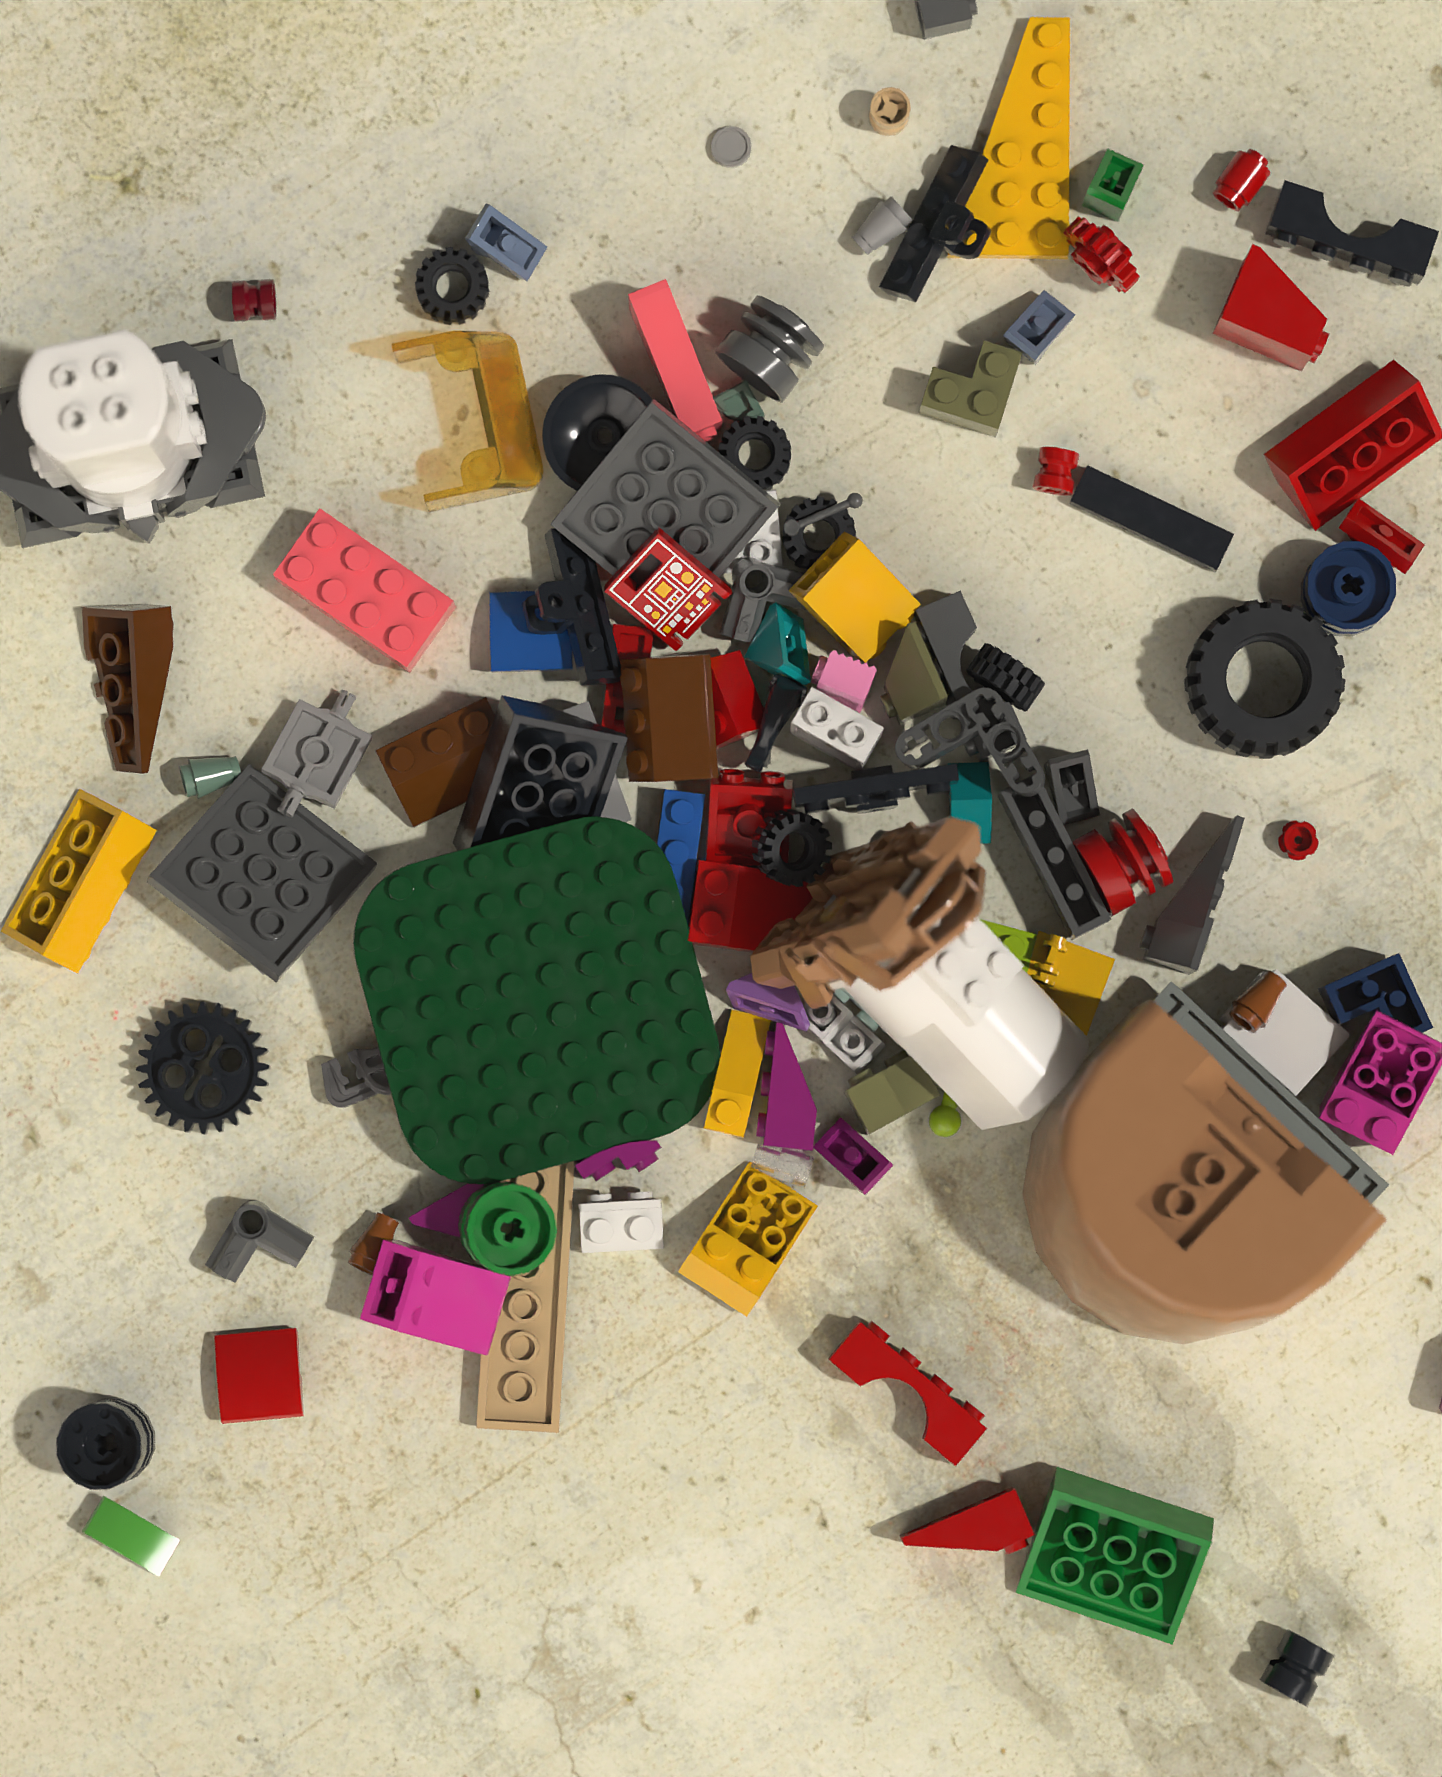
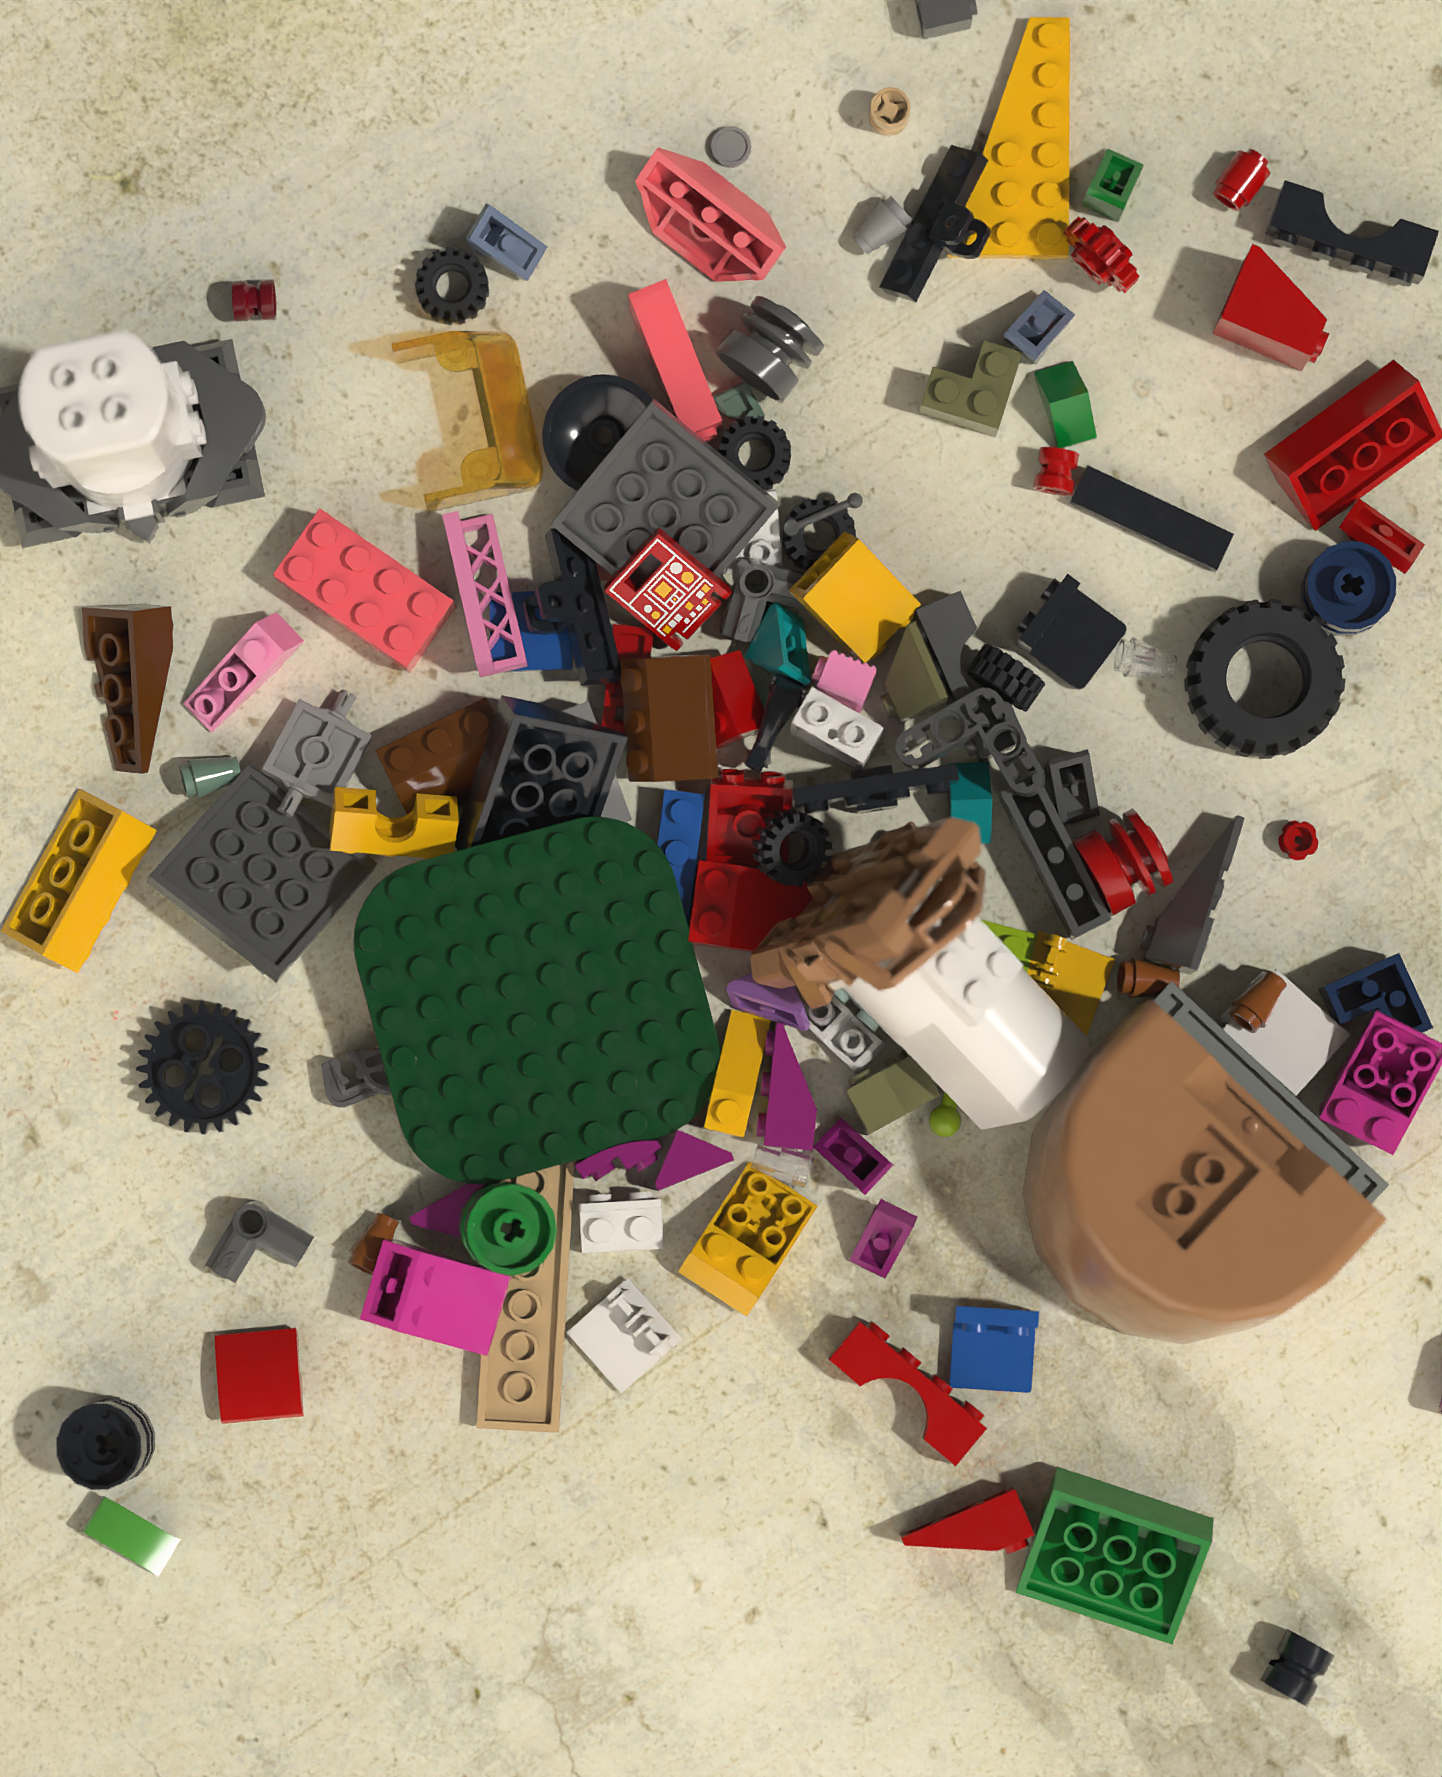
none -> bright pink slope [183,612,304,732]
none -> yellow arch [329,787,459,859]
none -> bright pink fence [442,511,528,677]
none -> white hinge [567,1278,682,1394]
none -> coral wedge [635,148,786,282]
none -> magenta slope [655,1130,734,1191]
none -> magenta slope [849,1199,918,1279]
none -> blue bracket [949,1305,1039,1393]
none -> black bracket [1016,574,1126,690]
none -> green slope [1034,361,1097,449]
none -> clear cone [1114,637,1177,679]
none -> dark orange cone [1117,958,1180,998]

